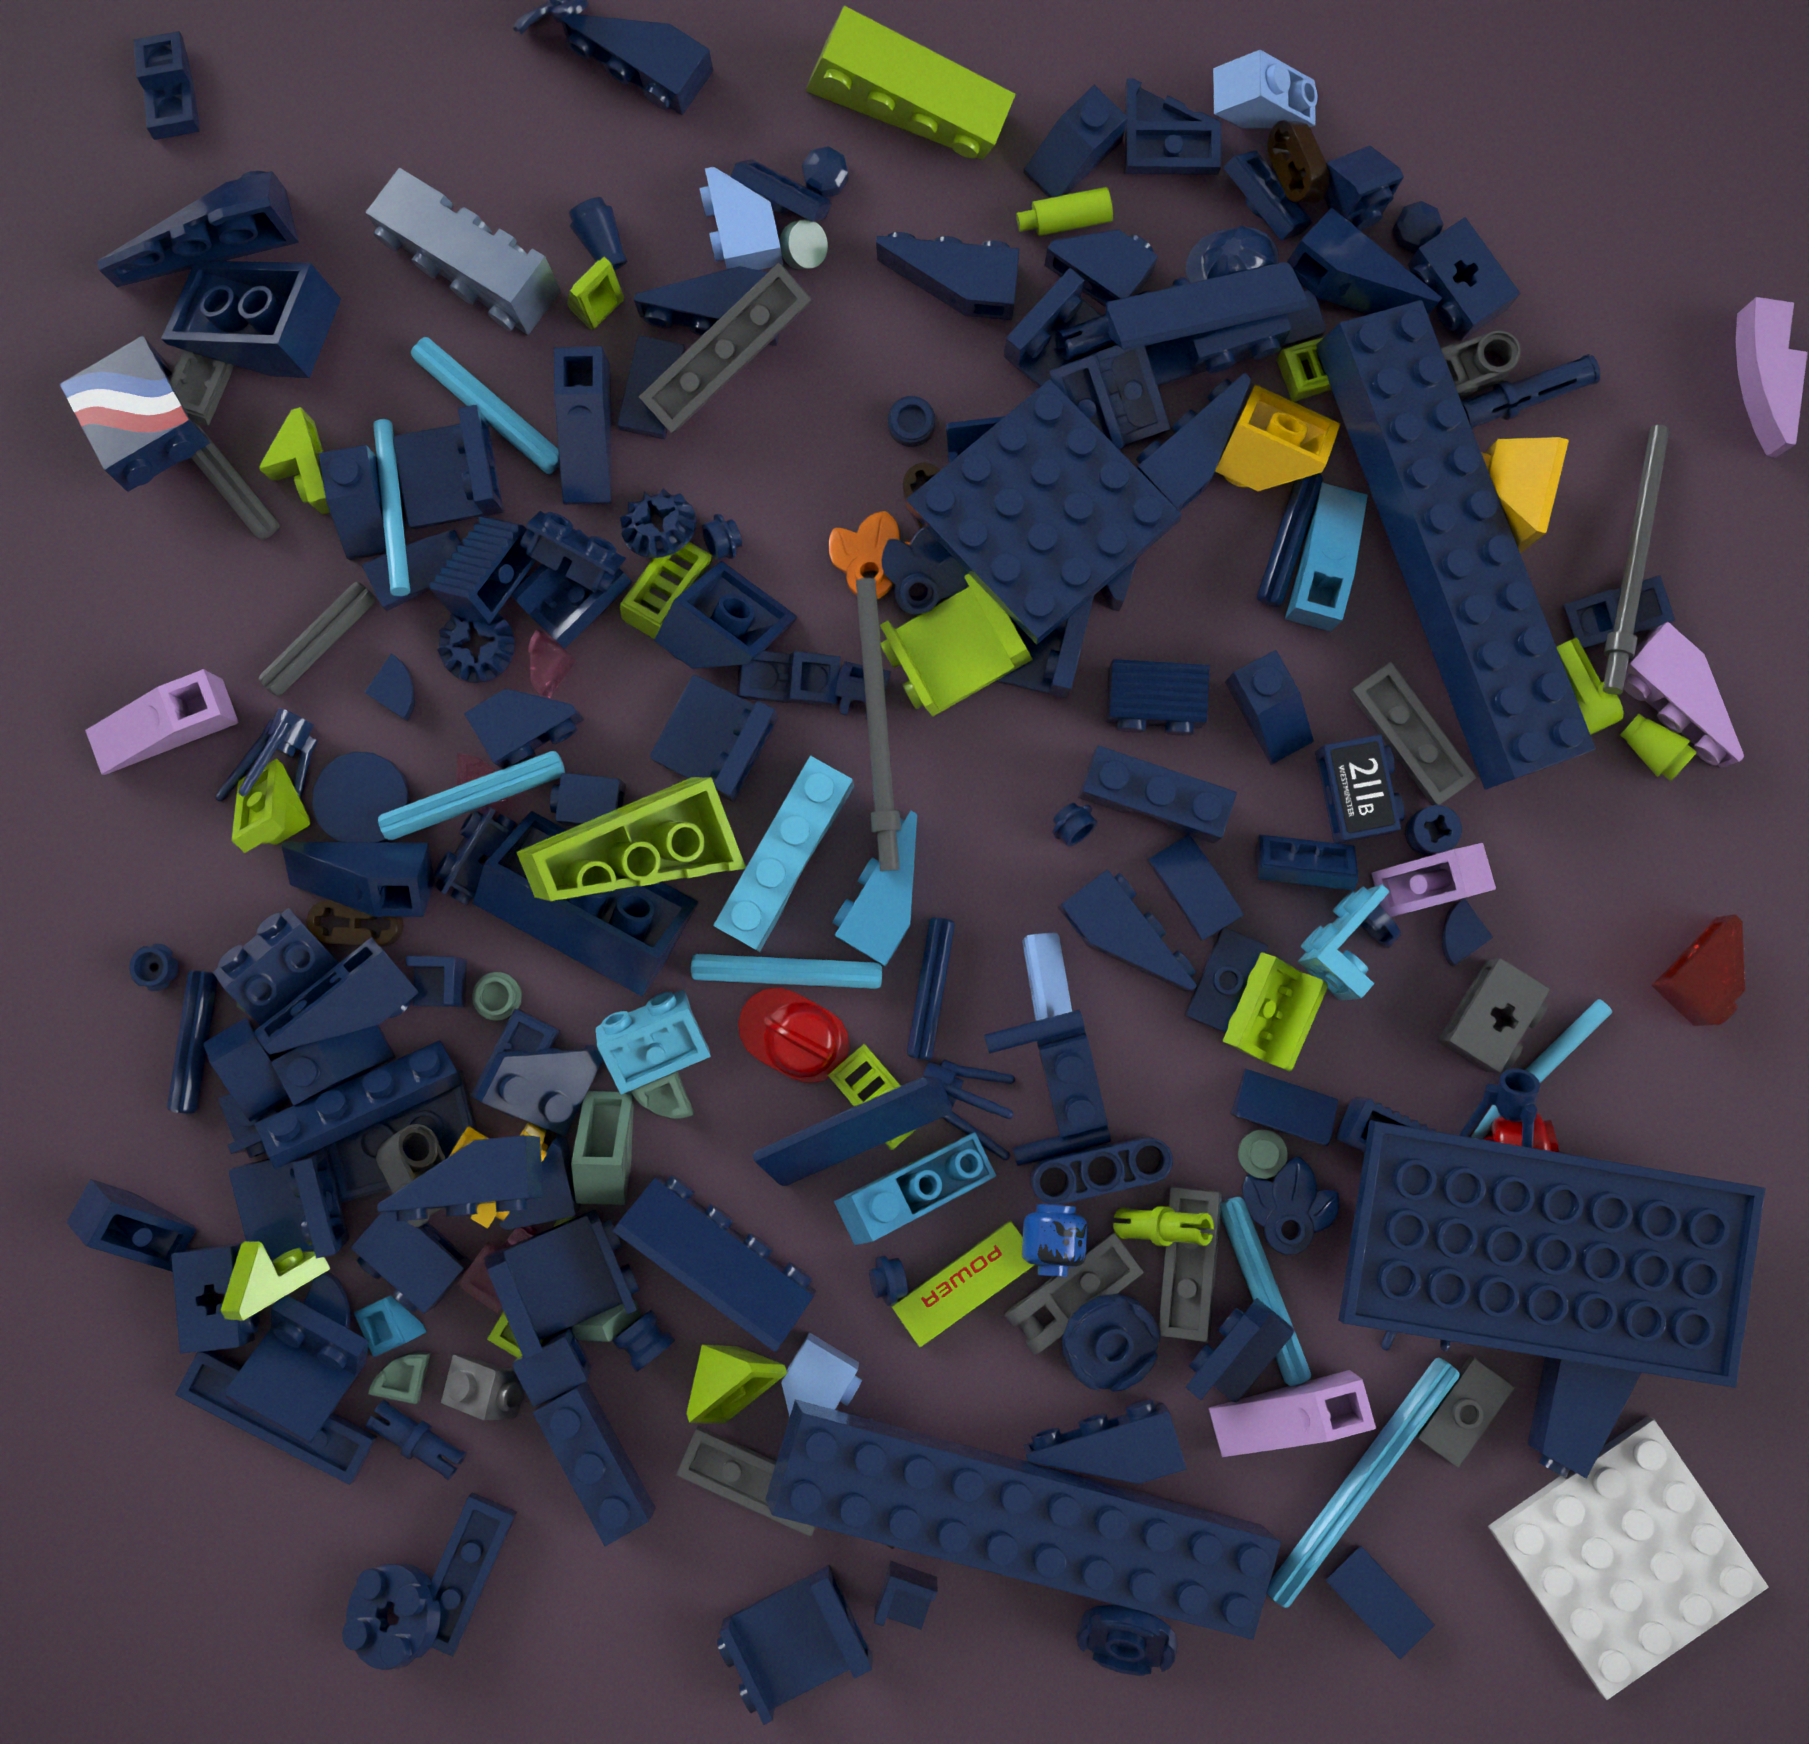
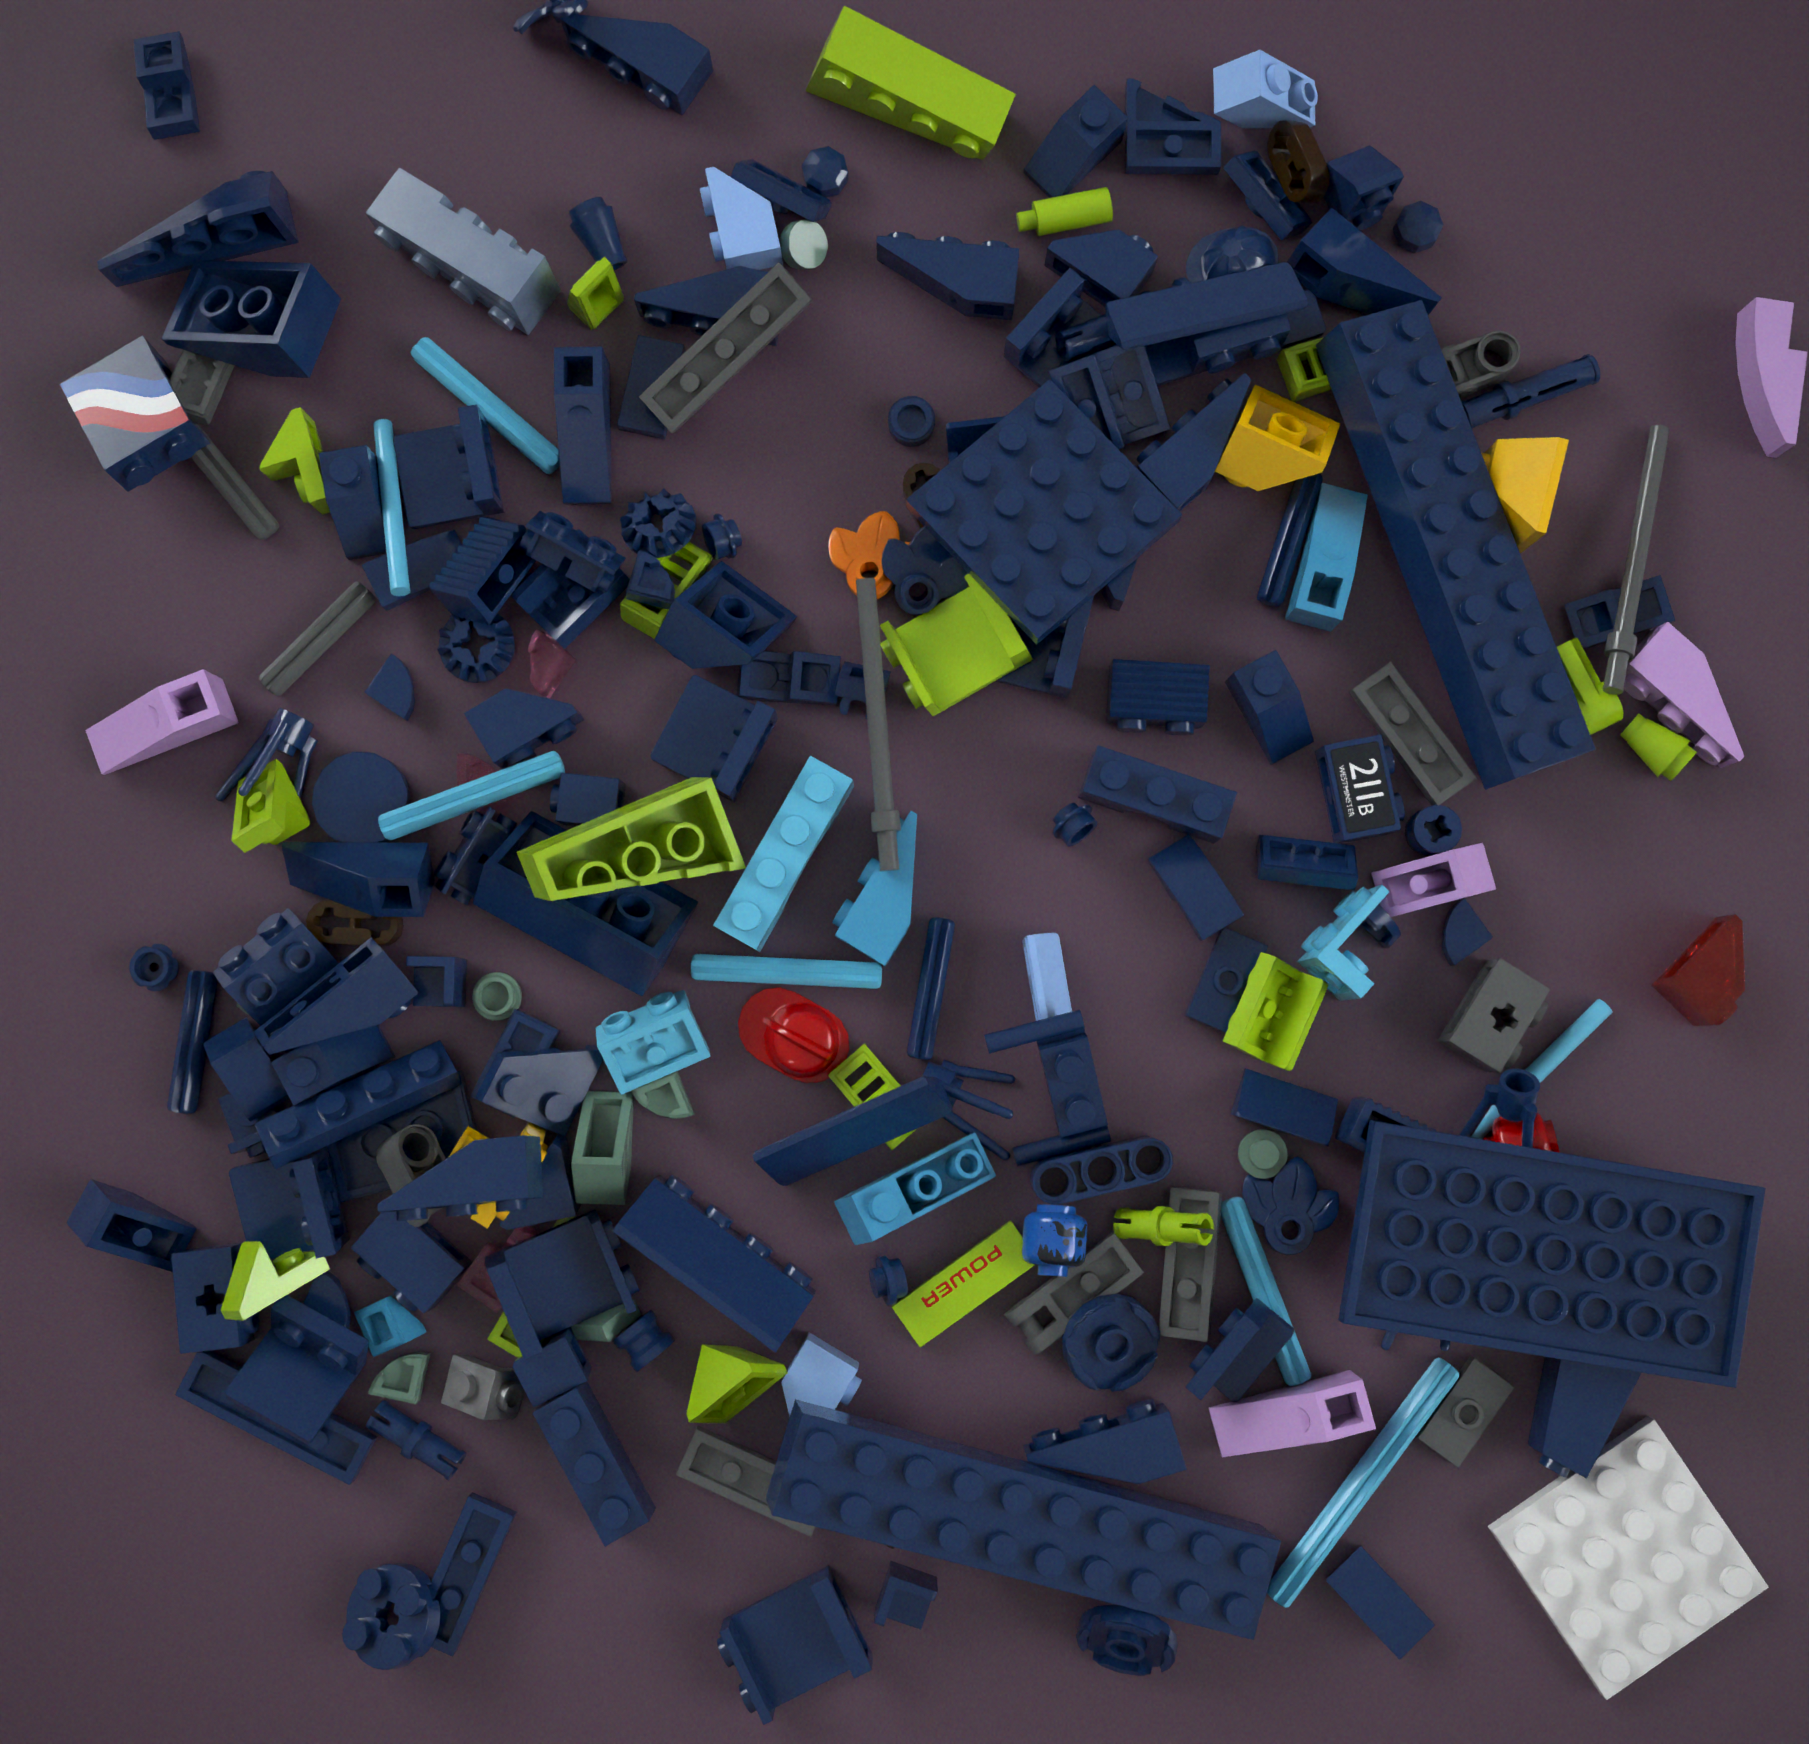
dark blue slope [1058,869,1197,992] -> none
dark blue brick [1407,217,1521,341] -> none
none -> dark blue tile [626,550,675,610]

